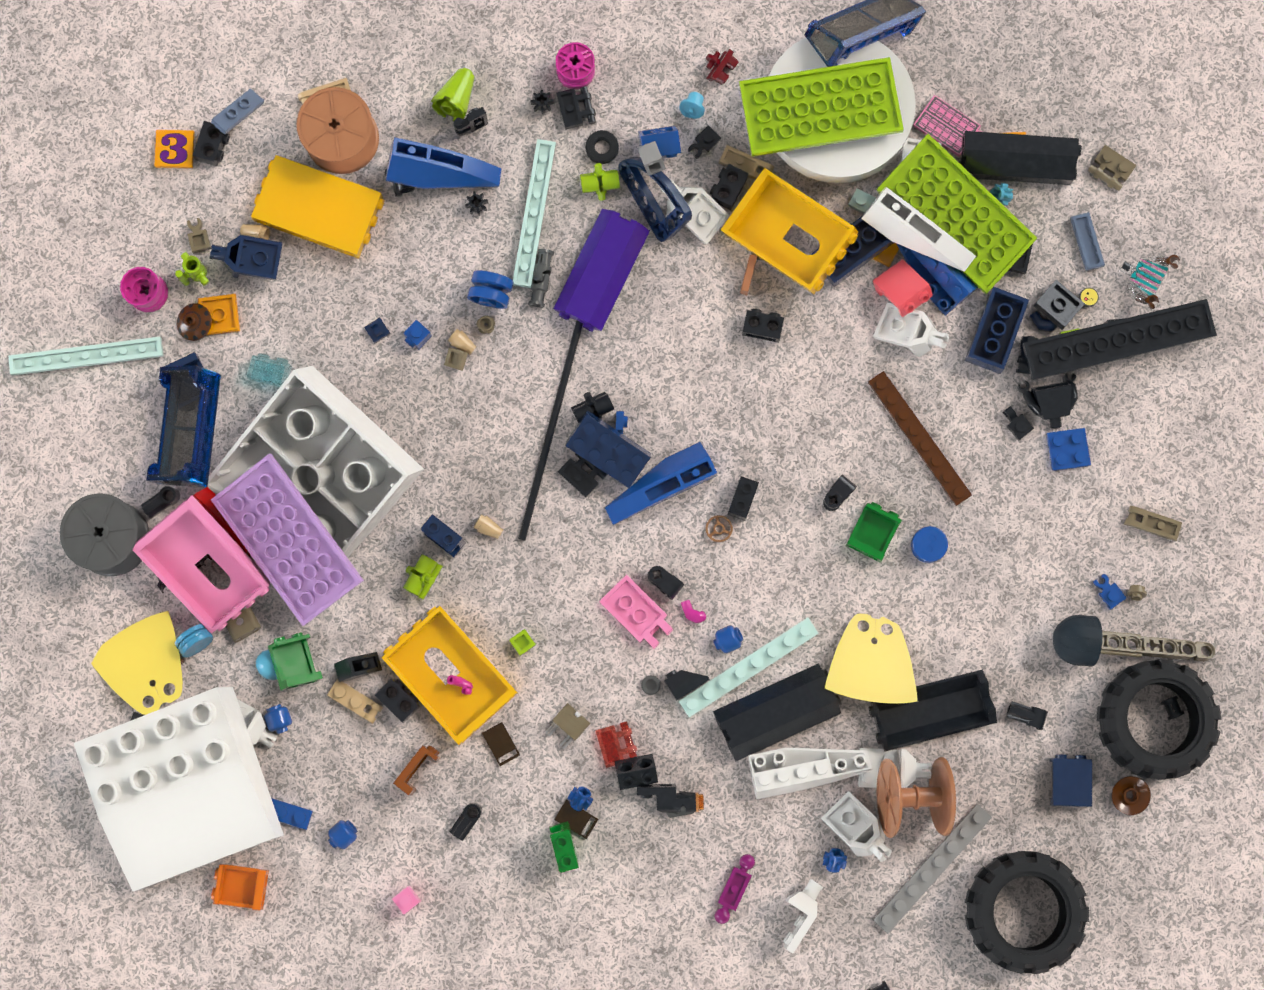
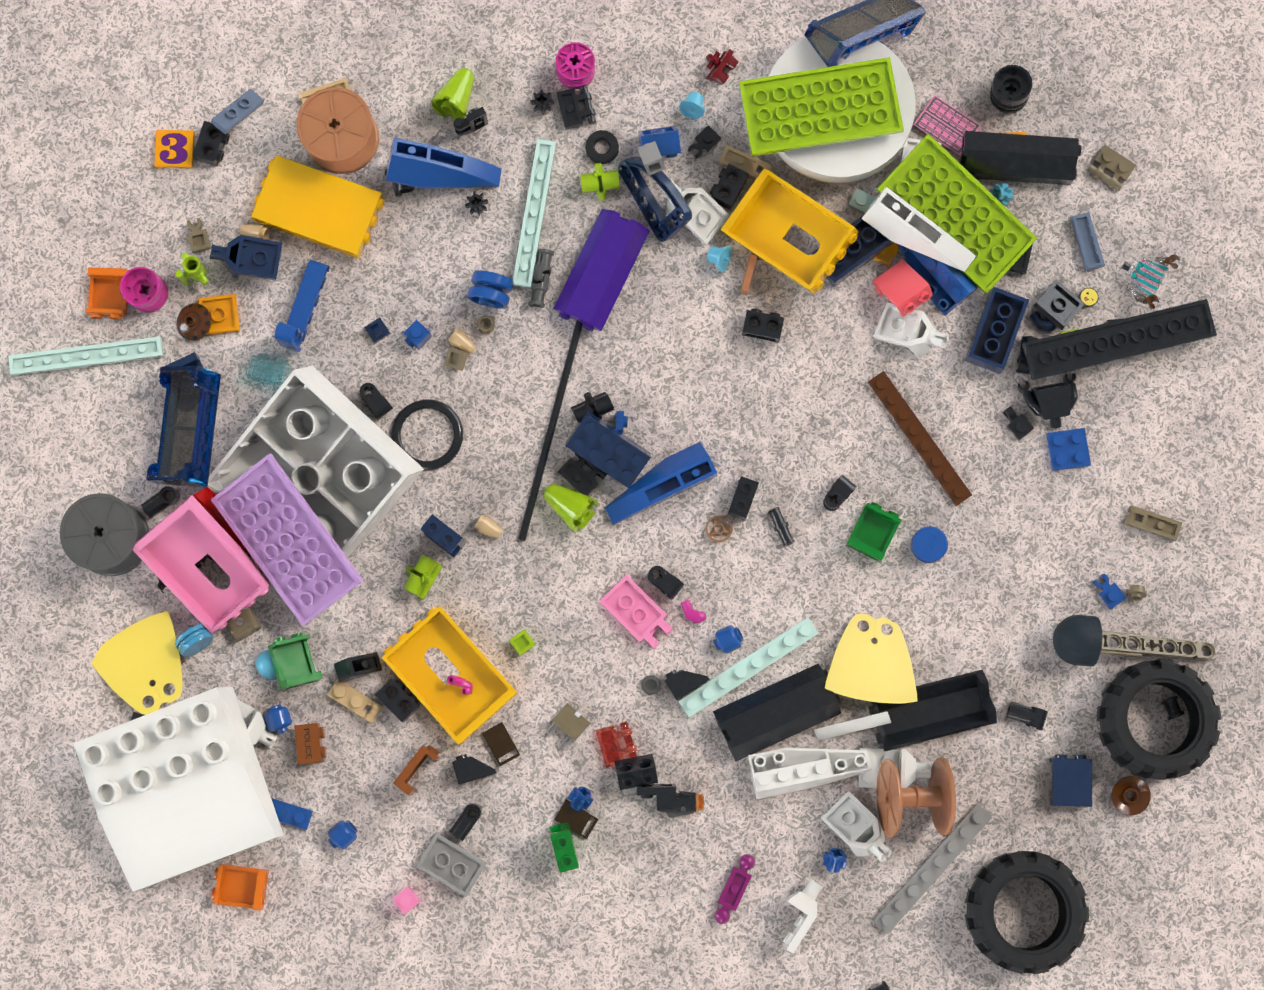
none -> orange panel [85,267,128,320]
none -> blue beam [274,260,330,352]
none -> dark orange brick [294,723,327,765]
none -> black piece [359,383,393,420]
none -> black wedge [391,399,463,470]
none -> light grey plate [416,832,487,897]
none -> black slope [452,754,497,785]
none -> lime cone [544,483,598,533]
none -> medium azure piece [707,246,732,272]
none -> black pin [768,507,795,547]
none -> white sticker [814,711,891,740]
none -> black wheel [990,65,1033,114]

